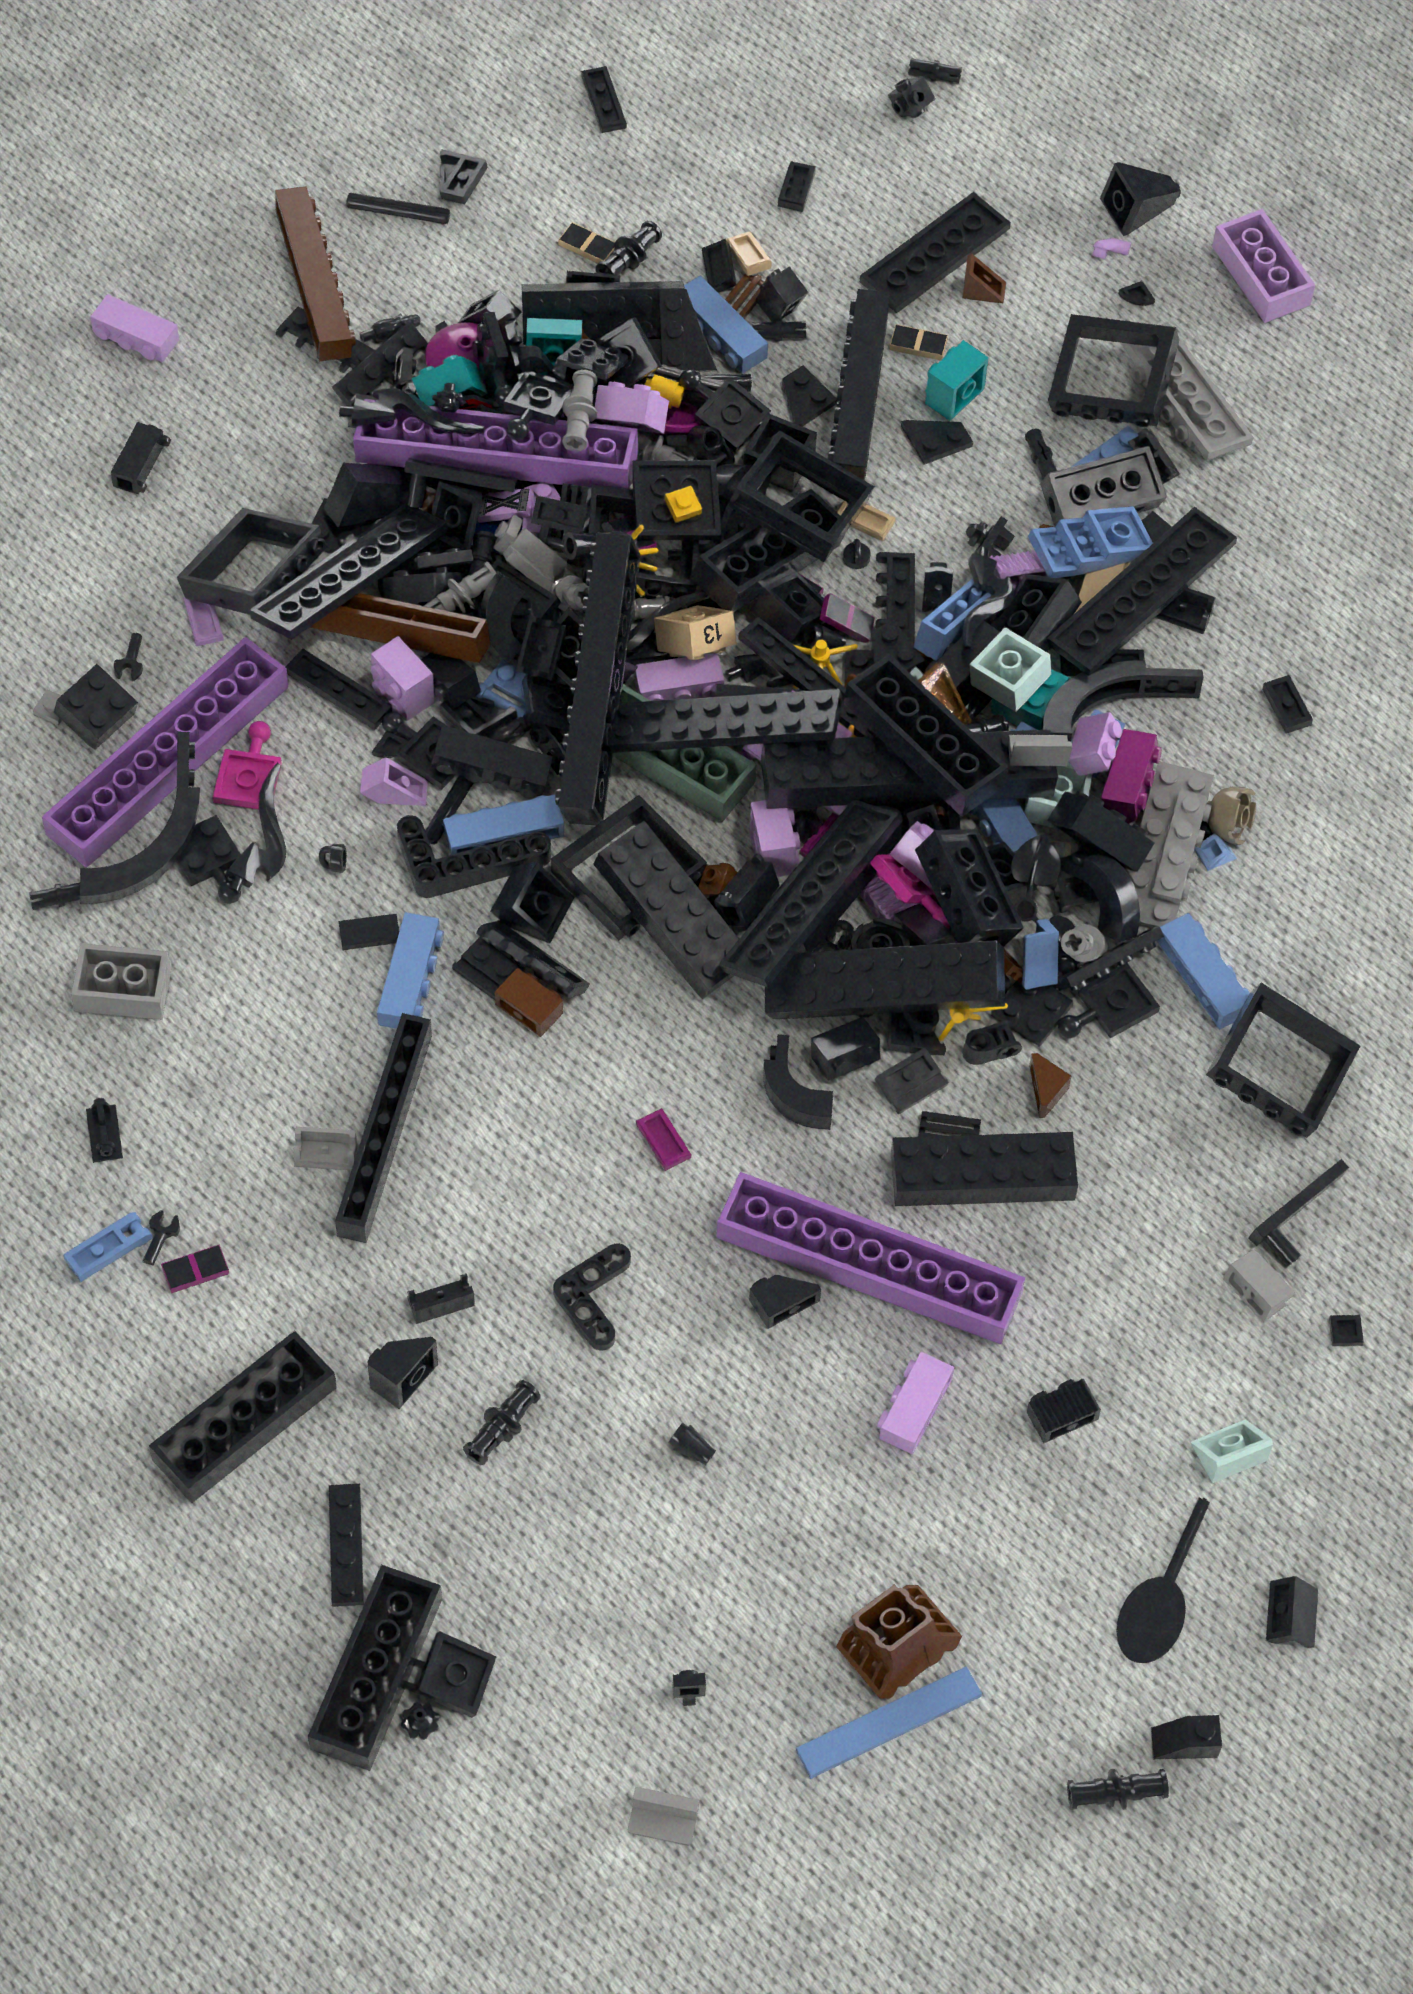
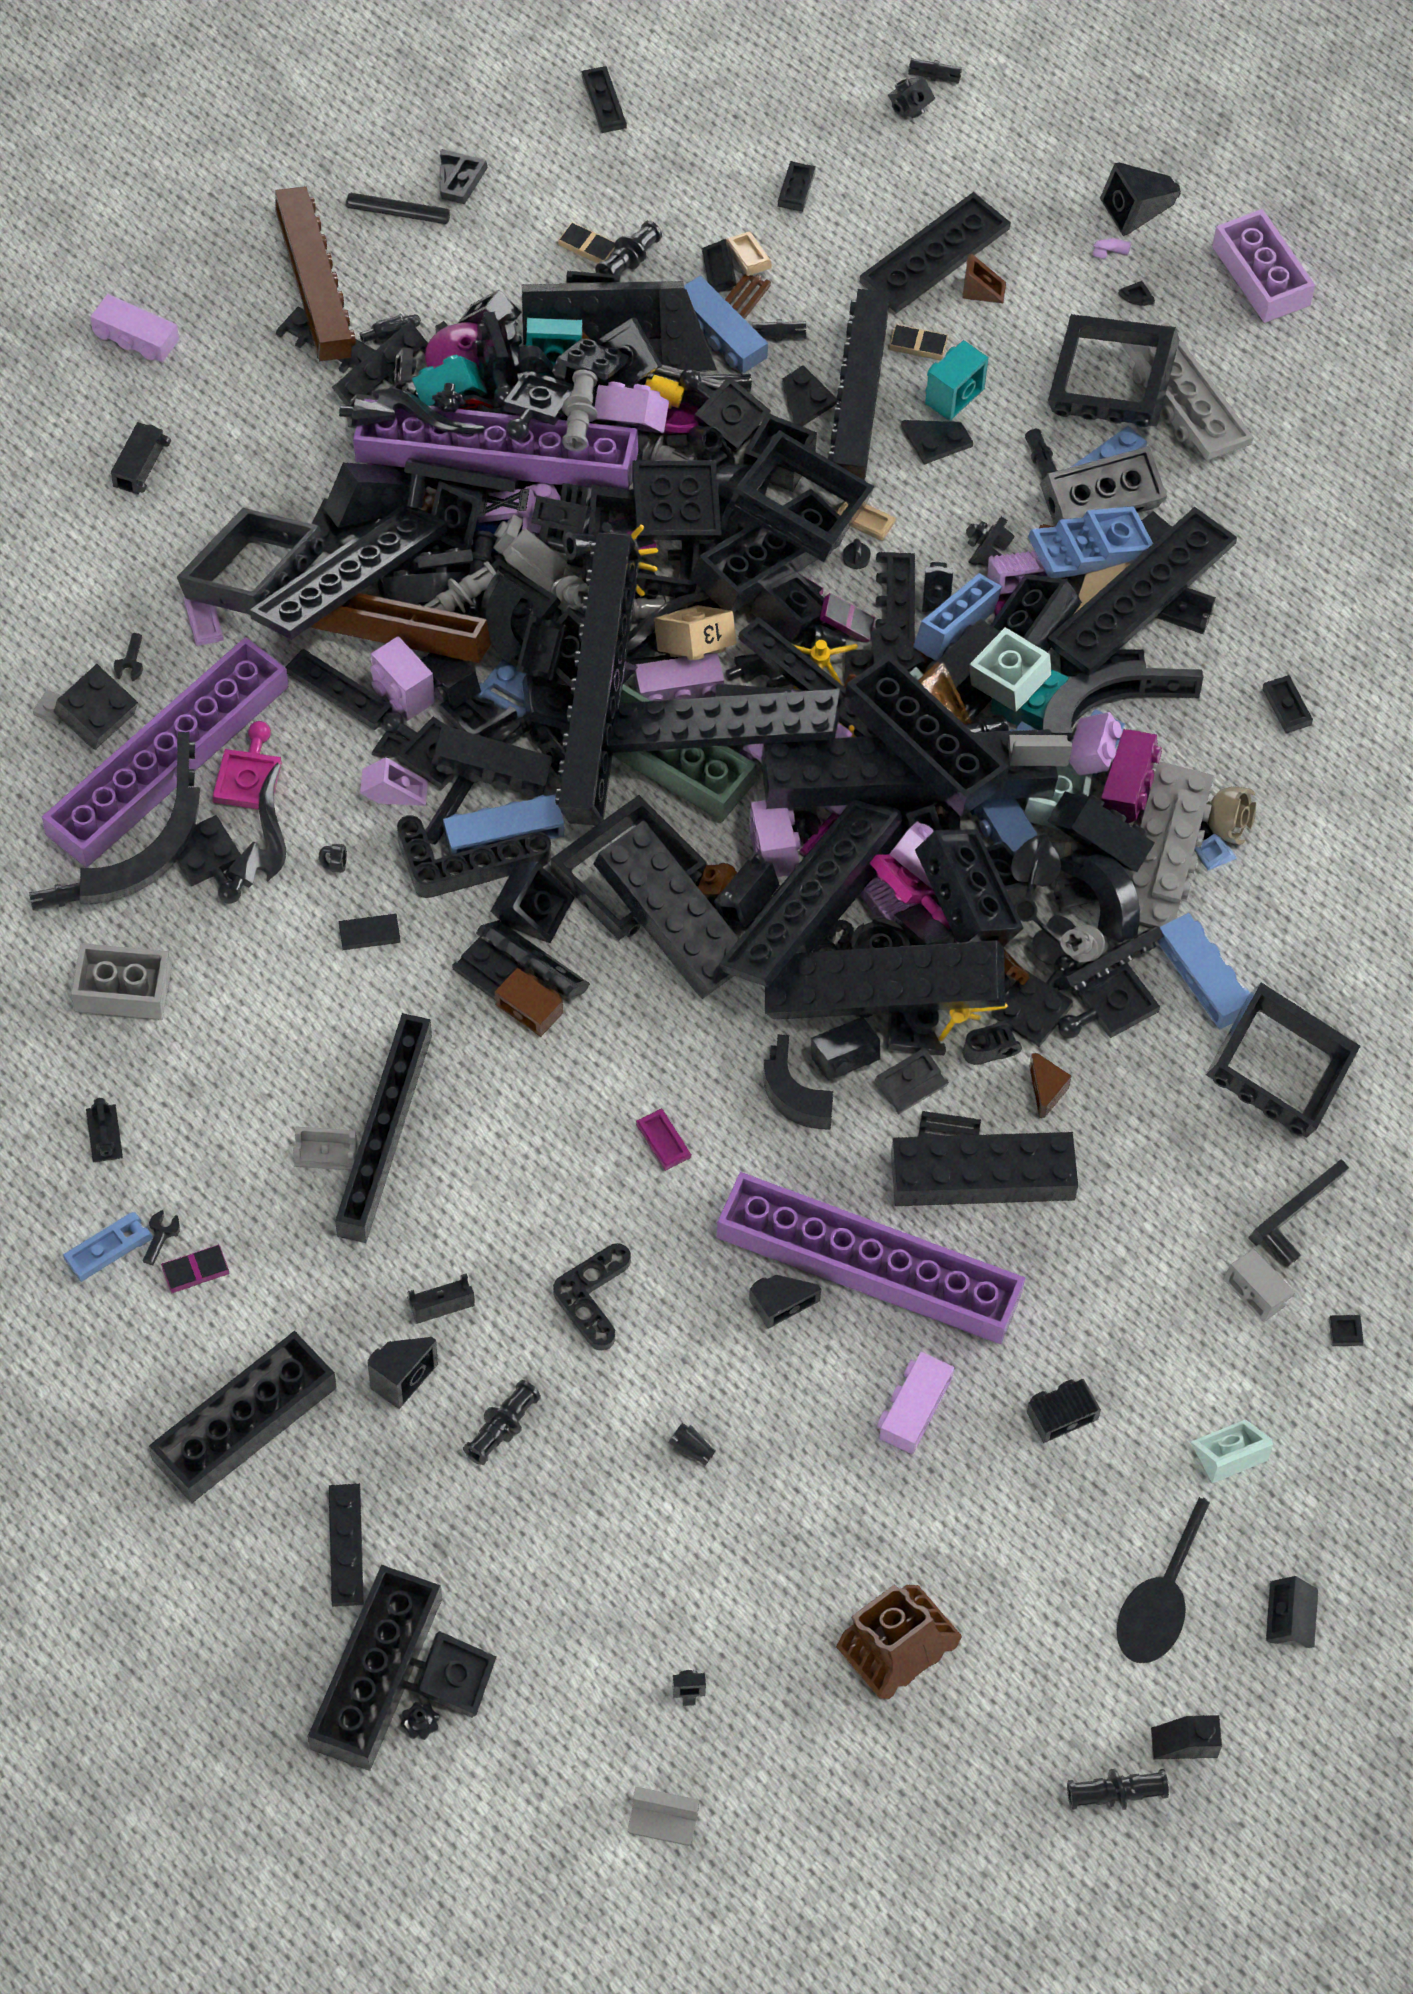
medium blue brick [377,912,444,1029] -> none
yellow plate [664,486,702,523] -> none
black brick [755,266,808,322] -> none
medium blue tile [796,1666,982,1779] -> none
black piece [963,547,1014,649] -> none
medium blue panel [1023,919,1059,989] -> none
black hinge [1128,428,1180,484] -> none

